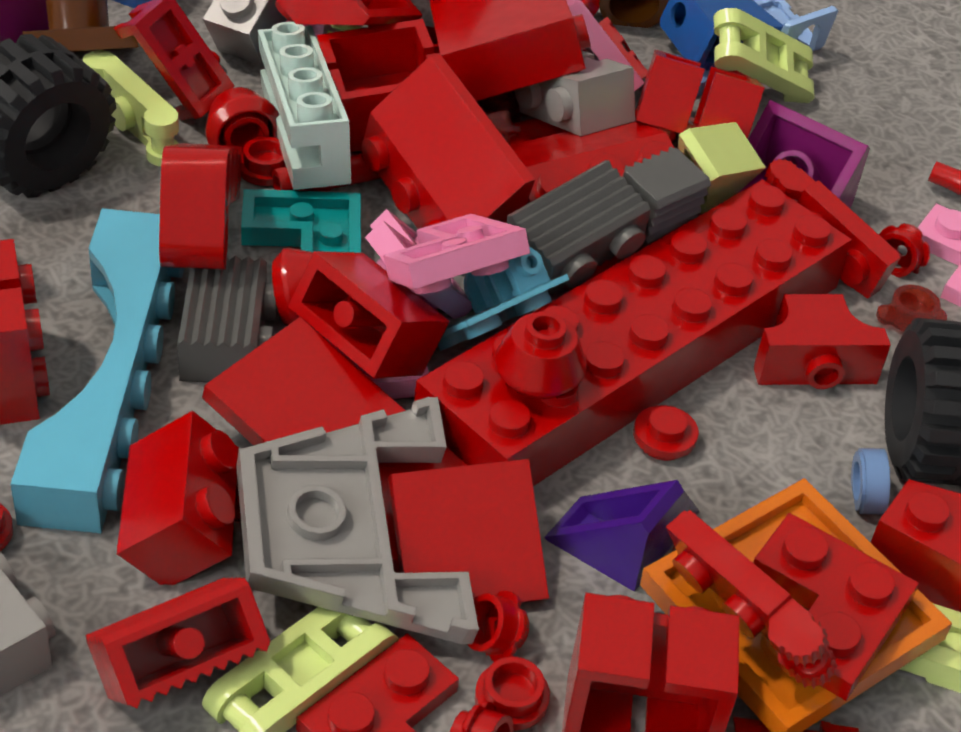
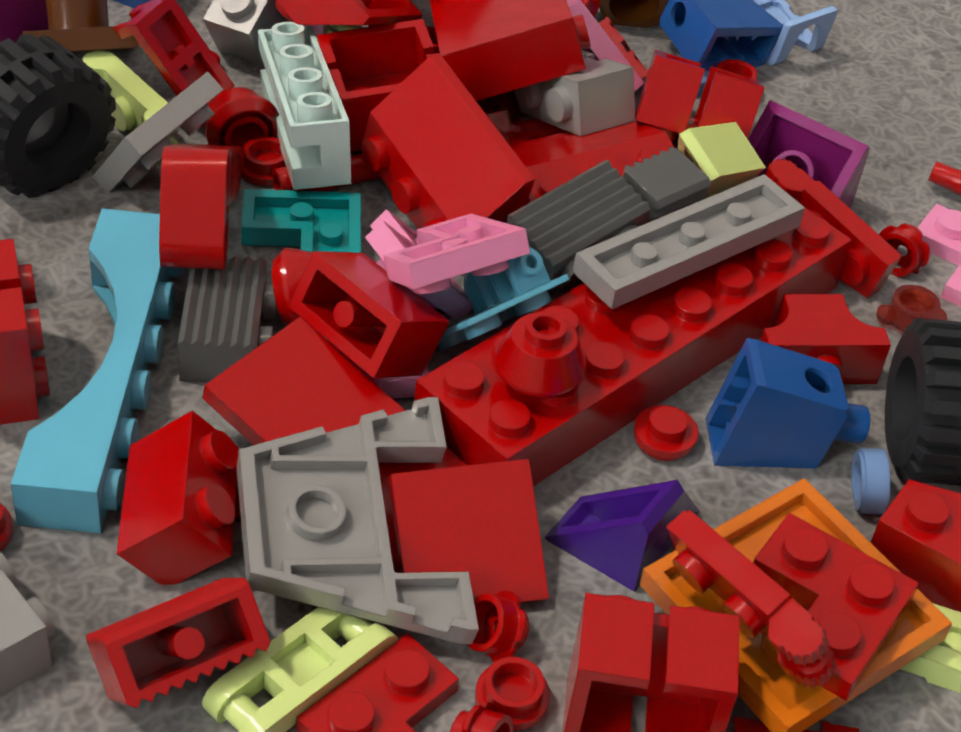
yellowish green plate [713,8,815,103] -> none
none -> light grey plate [92,72,224,192]
none -> light grey plate [573,174,805,309]
none -> blue torso [705,338,870,468]

